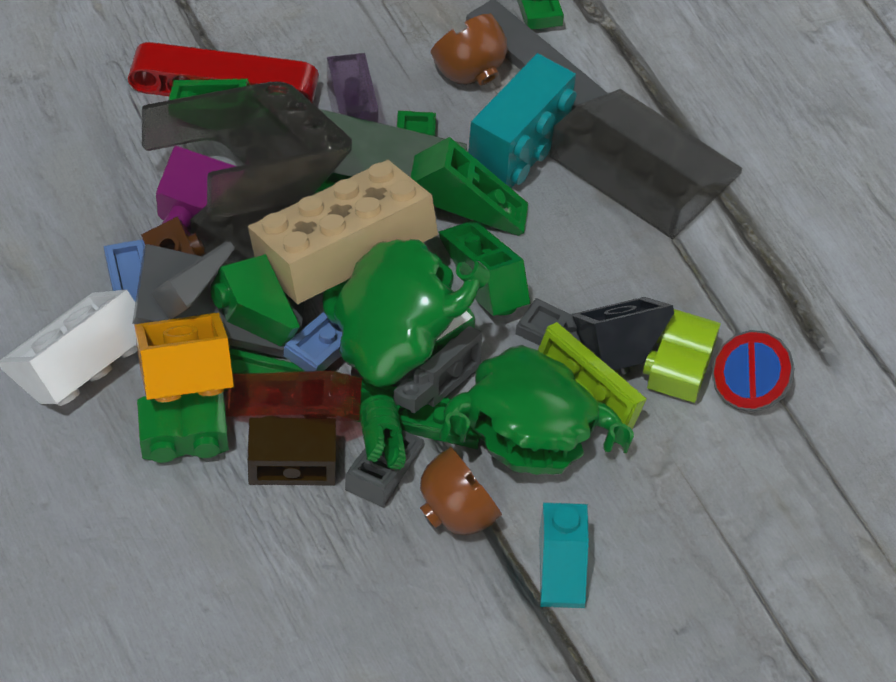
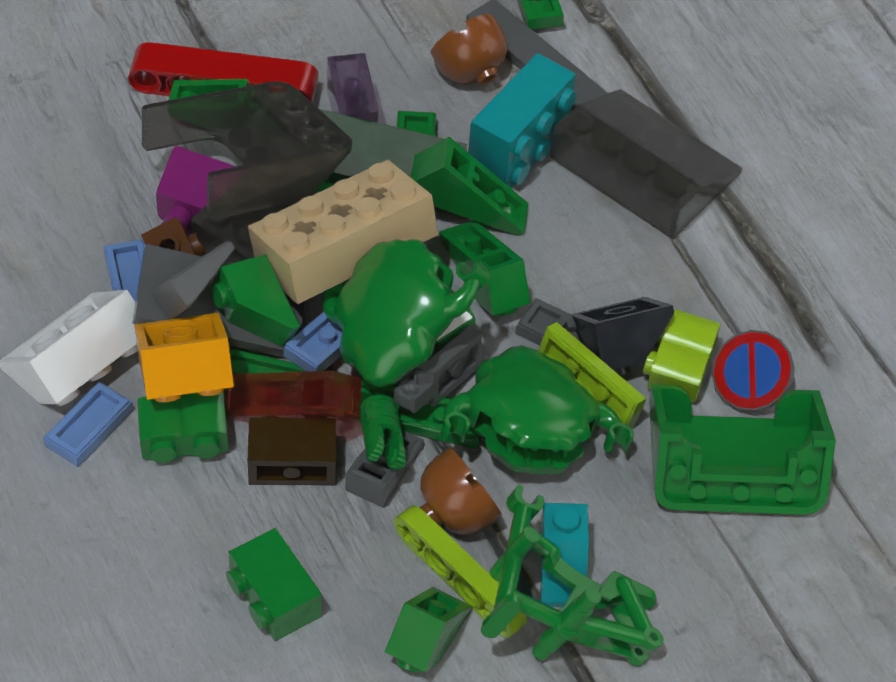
none -> medium blue tile [43,381,133,467]
none -> green brick [226,527,322,641]
none -> green slope [384,587,472,672]
none -> lime beam [393,505,528,638]
none -> green piece [481,485,664,666]
none -> green windscreen [649,384,836,515]

